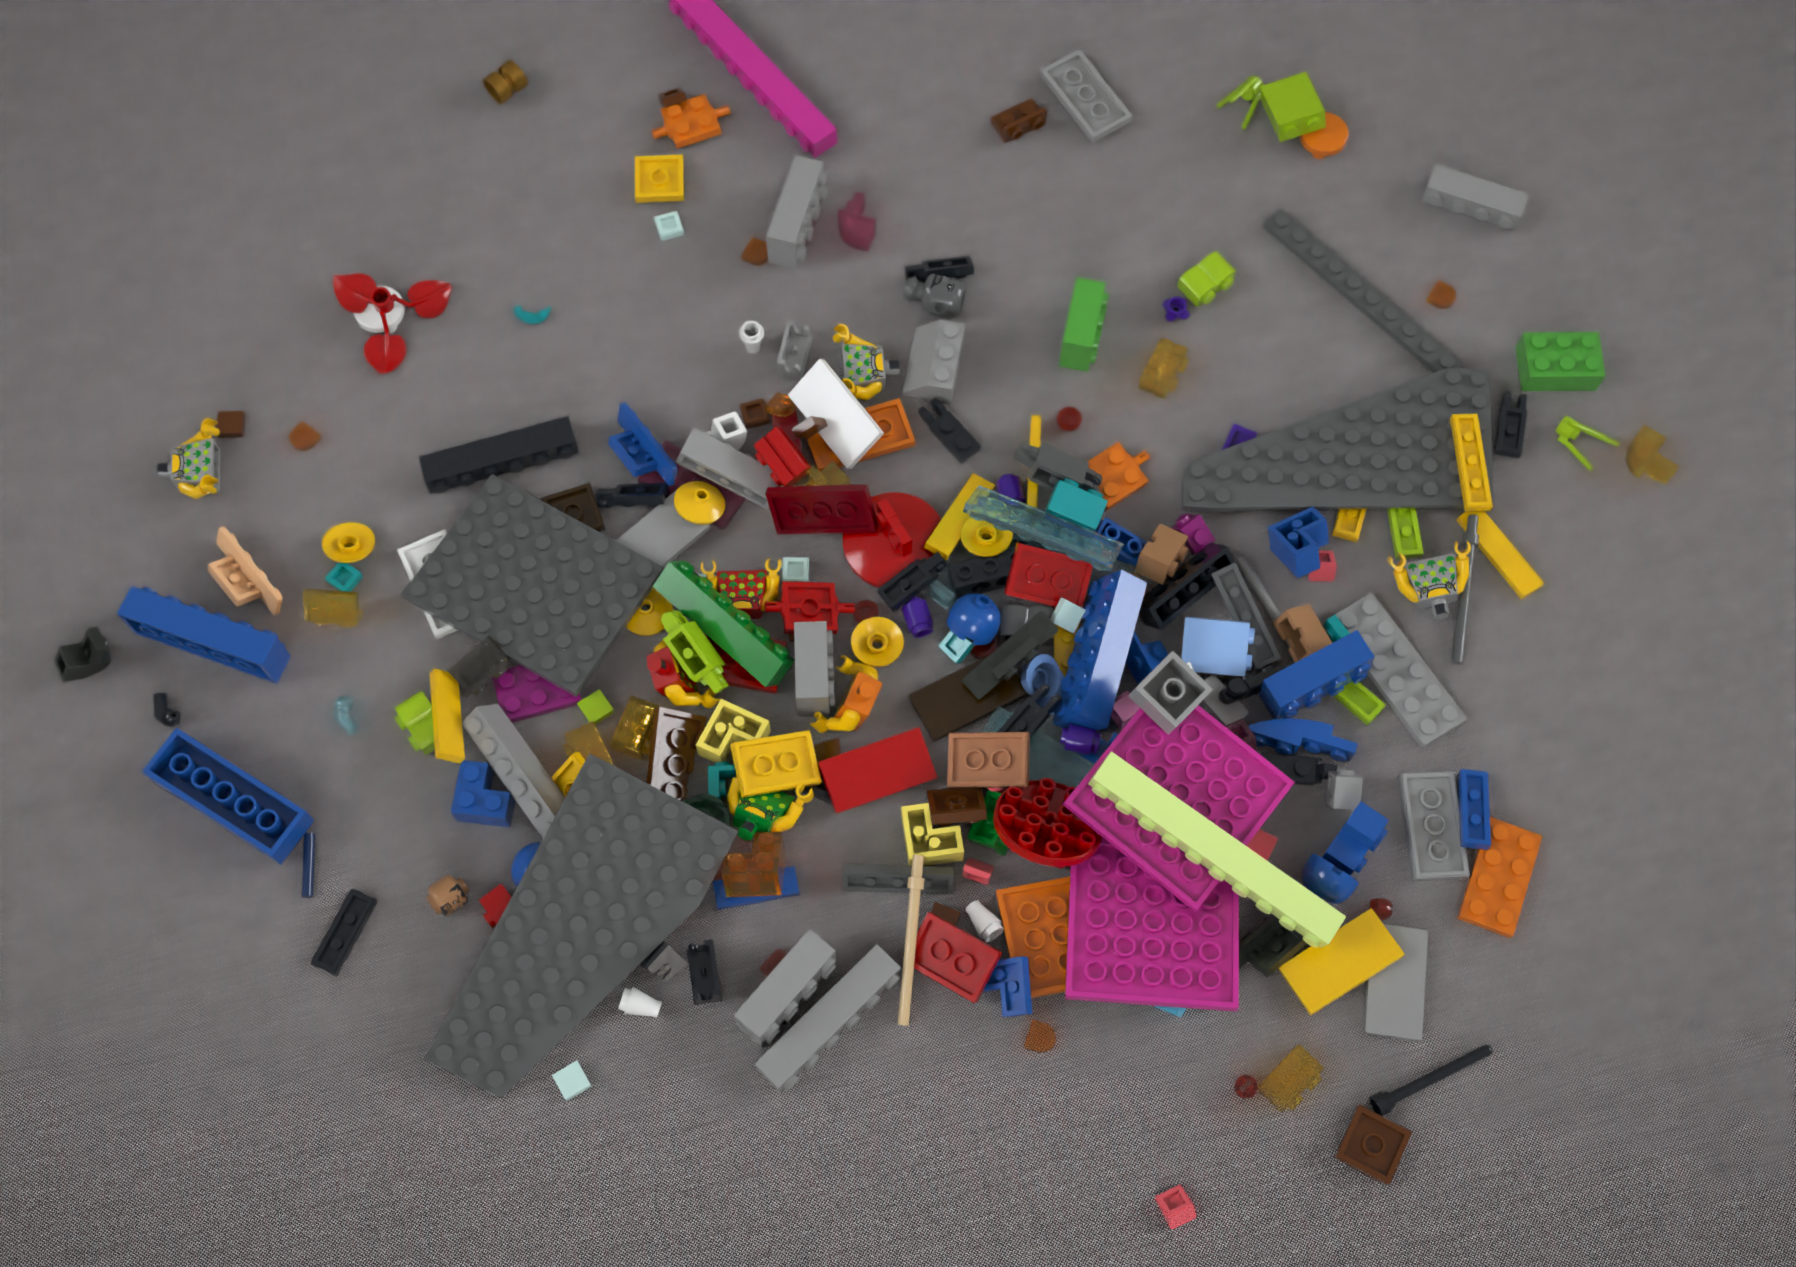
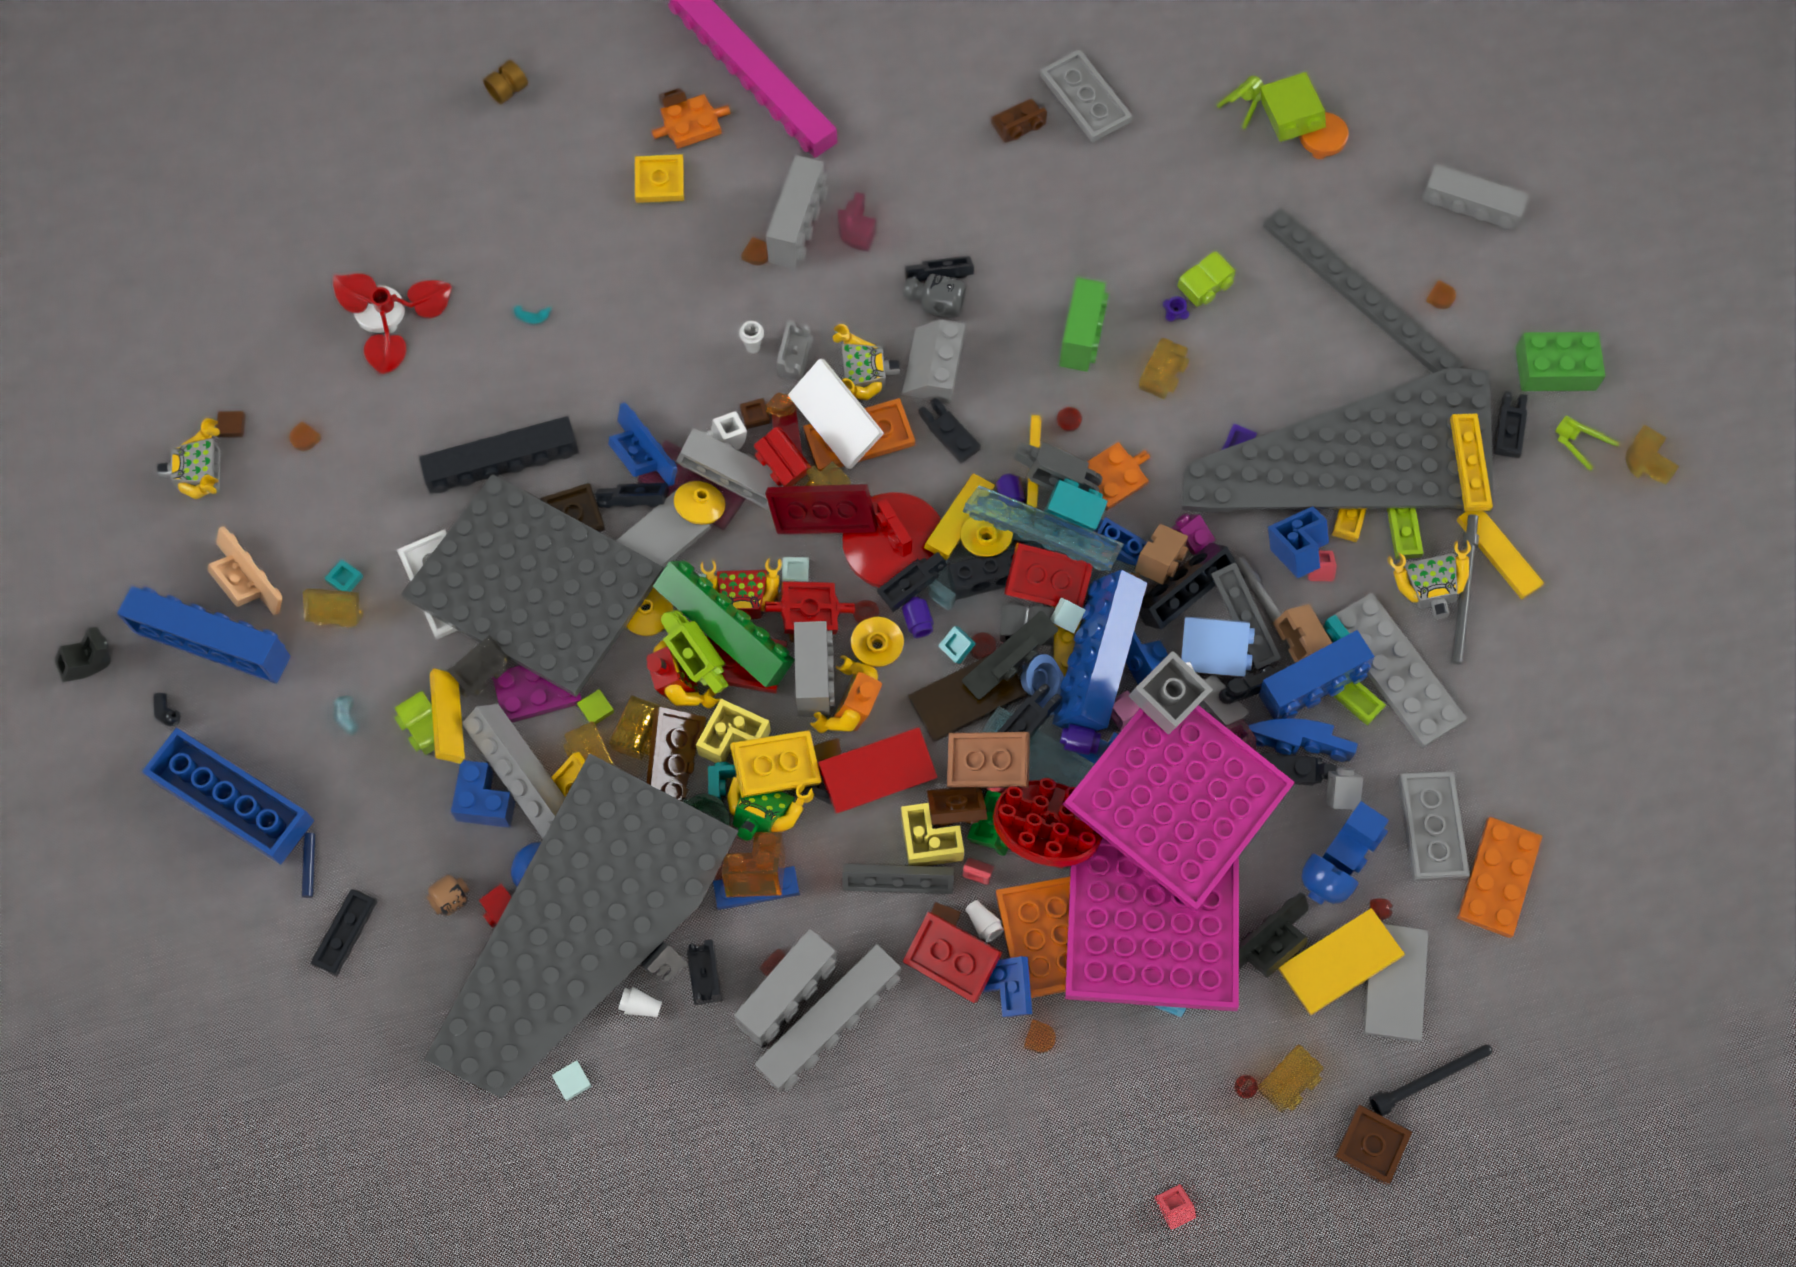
yellow dish [322,522,375,563] -> none
light aqua tile [654,211,685,241] -> none
reddish brown tile [792,416,828,439] -> none
tan bar [897,855,925,1026] -> none
blue cylinder [947,594,1001,645] -> none
yellowish green brick [1088,751,1346,948] -> none
coral slope [1247,829,1278,861] -> none
blue plate [1458,769,1491,850] -> none

